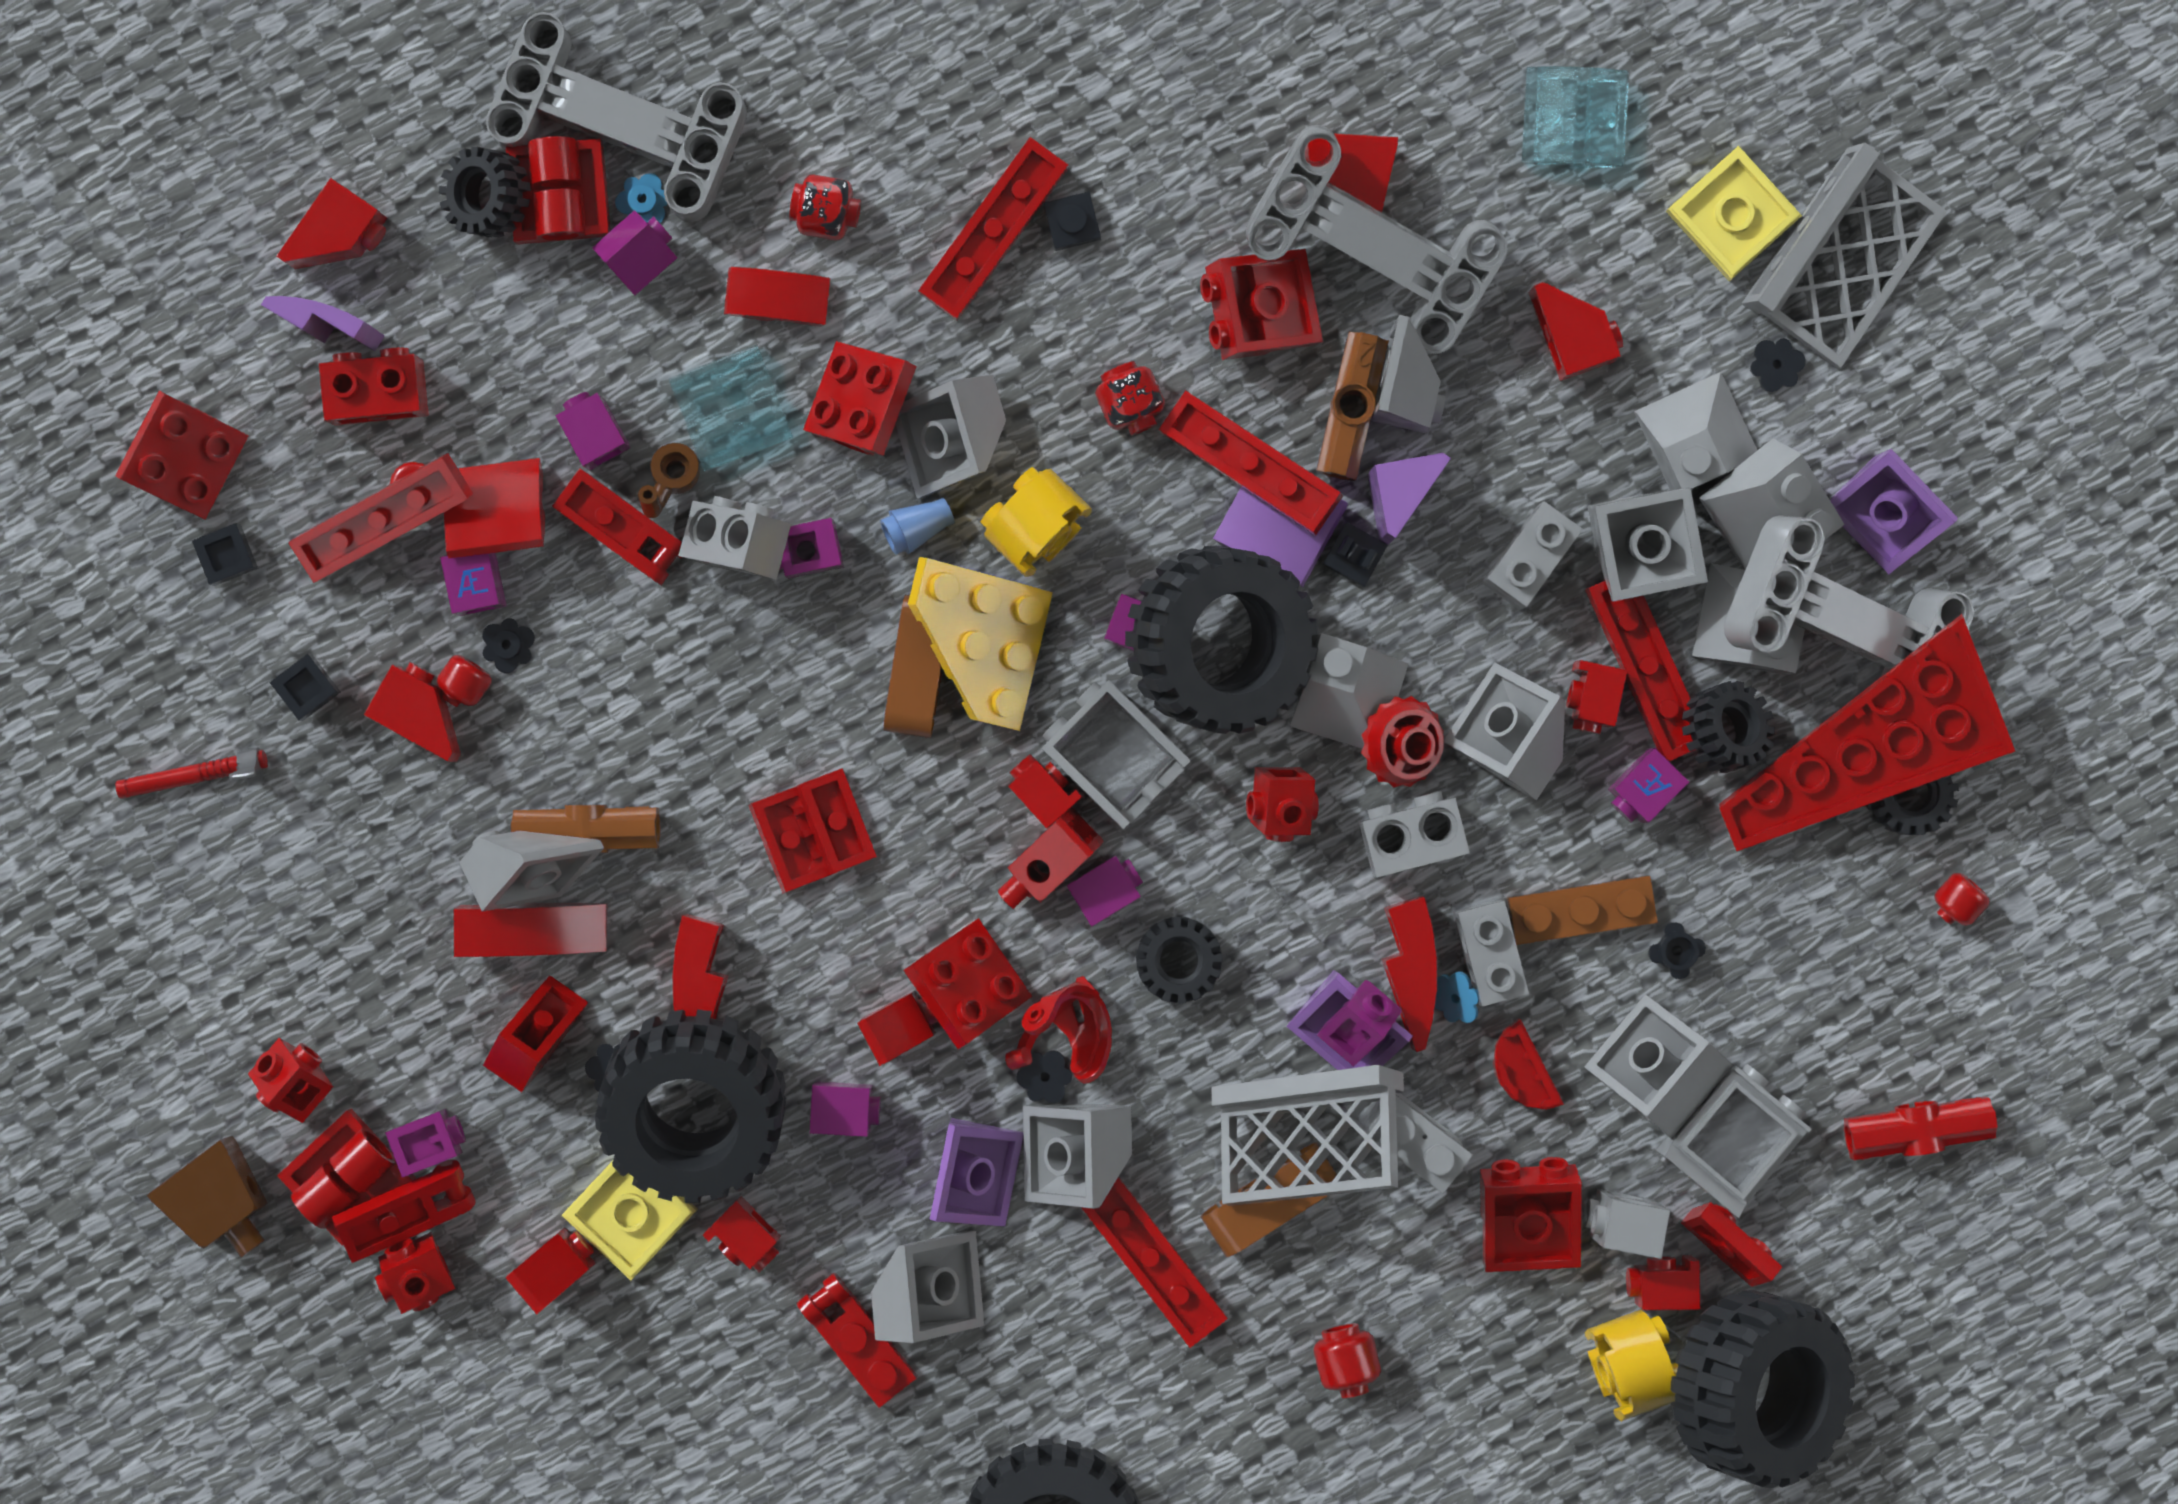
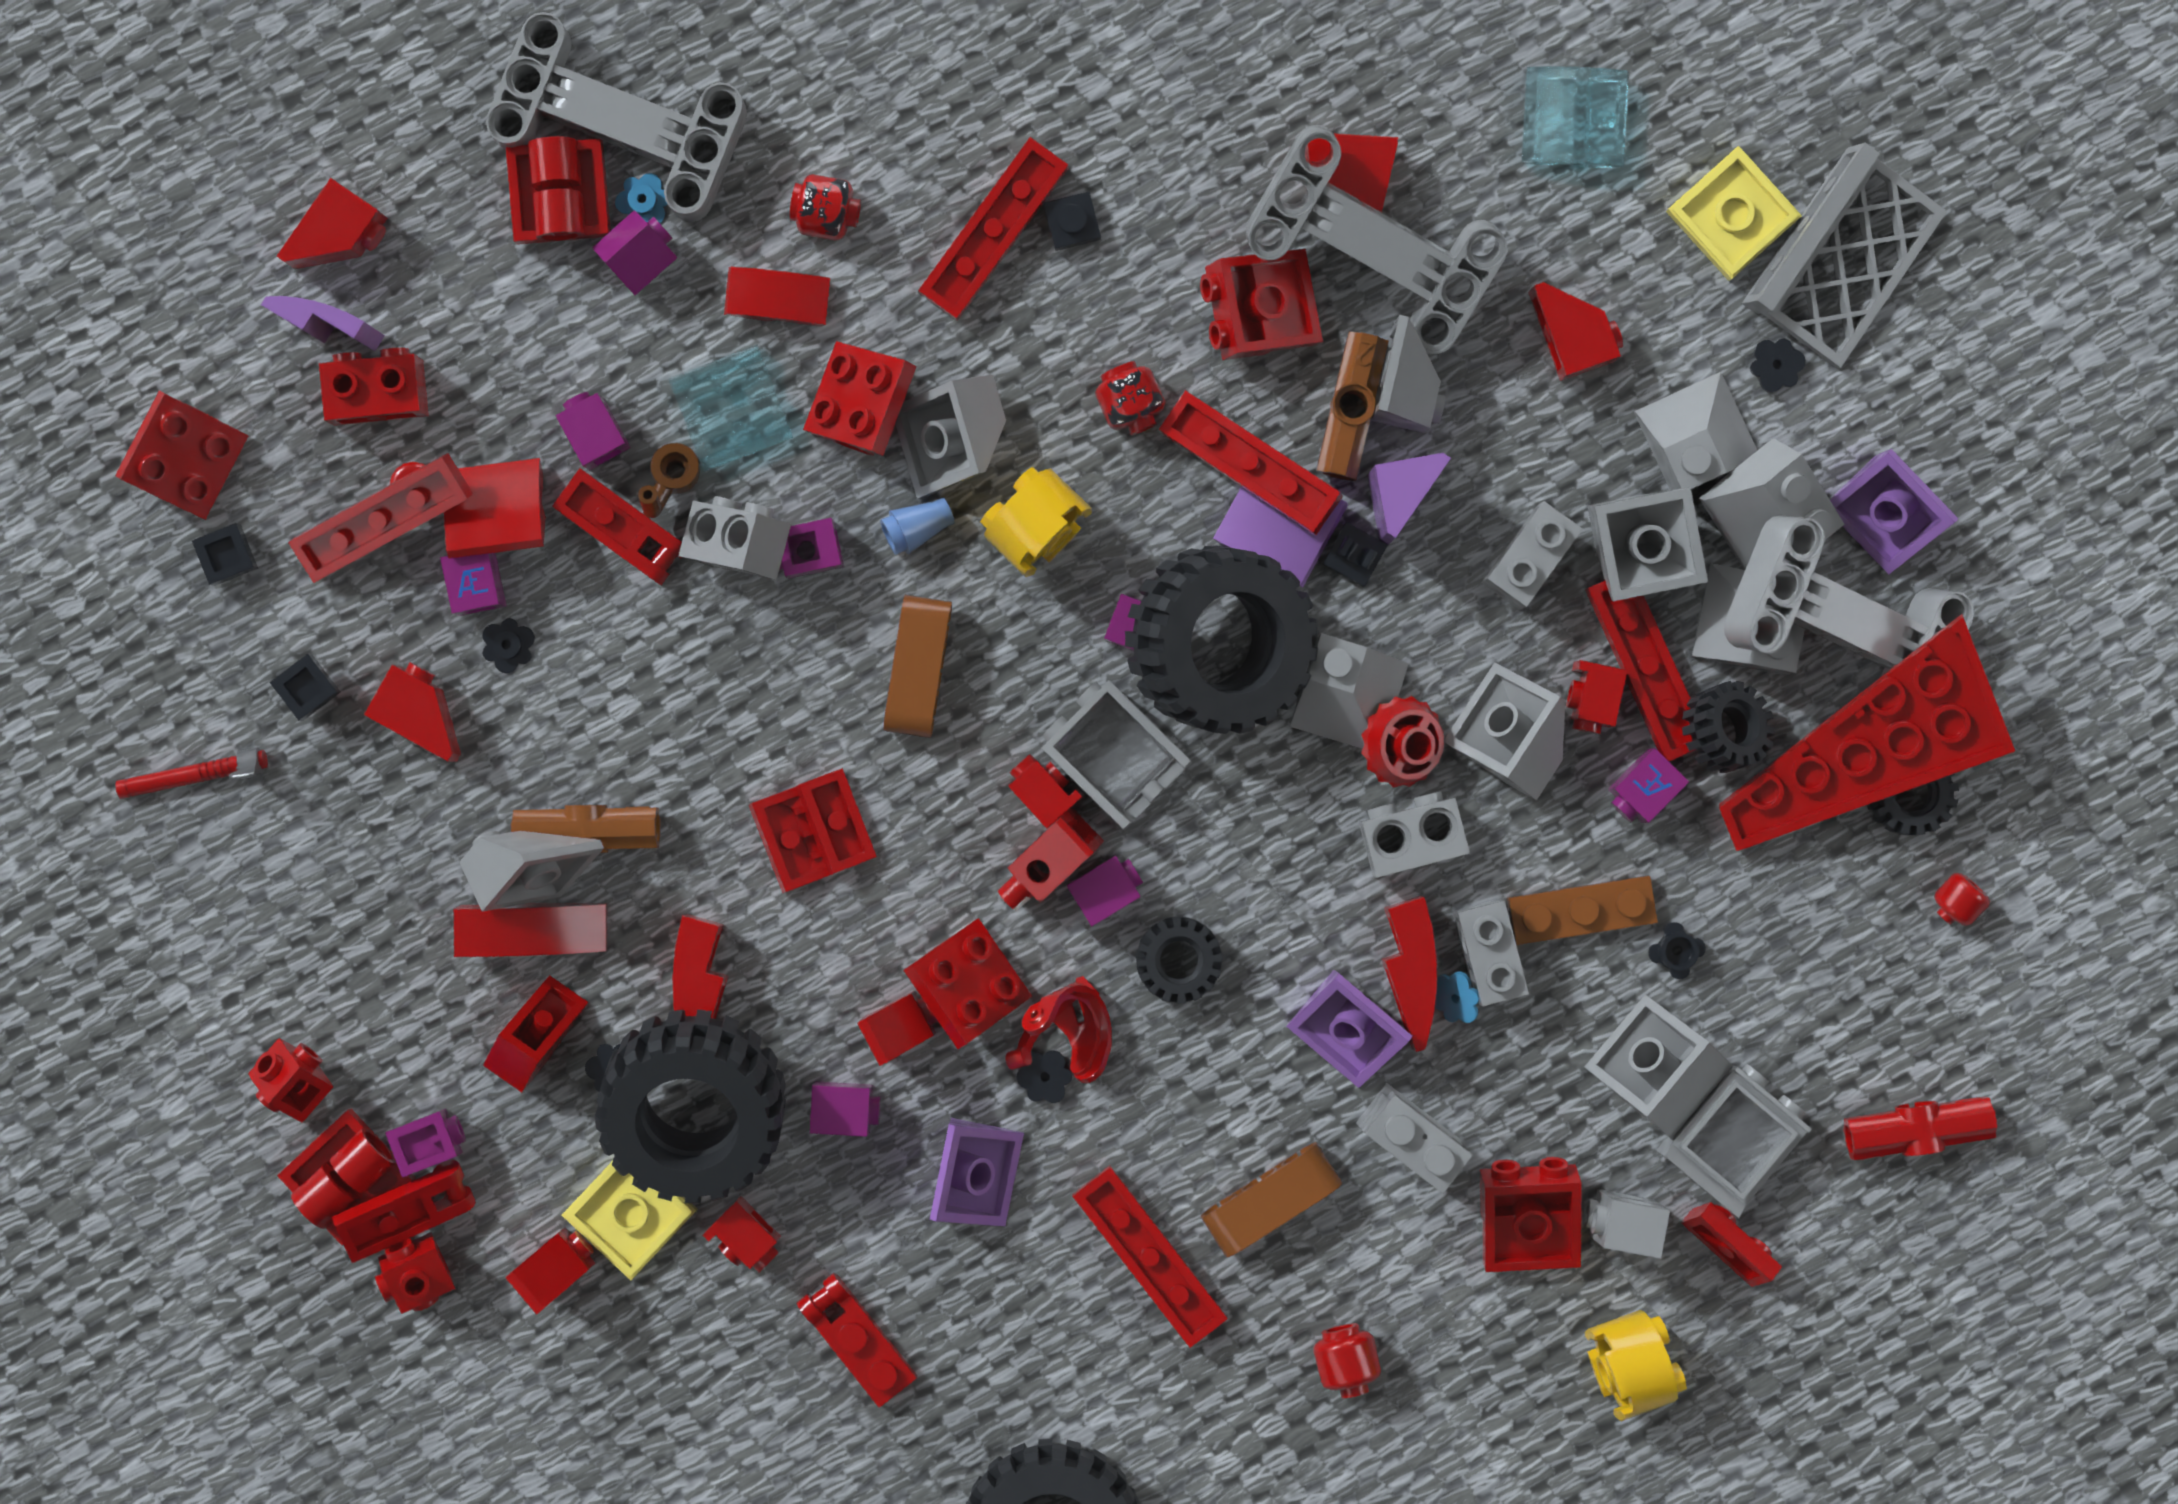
reddish brown torso [147,1136,268,1258] -> none
red piece [437,655,492,707] -> none
black tyre [439,147,531,238] -> none
light grey slope [871,1231,985,1343] -> none
yellow plate [908,557,1053,731] -> none
light grey slope [1023,1104,1132,1209] -> none
light grey fence [1212,1065,1404,1206] -> none
red brick [1246,767,1319,842] -> none
magenta bracket [1317,980,1401,1067] -> none
red plate [1493,1018,1564,1110] -> none
red brick [1626,1255,1700,1310] -> none
black tyre [1670,1290,1855,1488] -> none

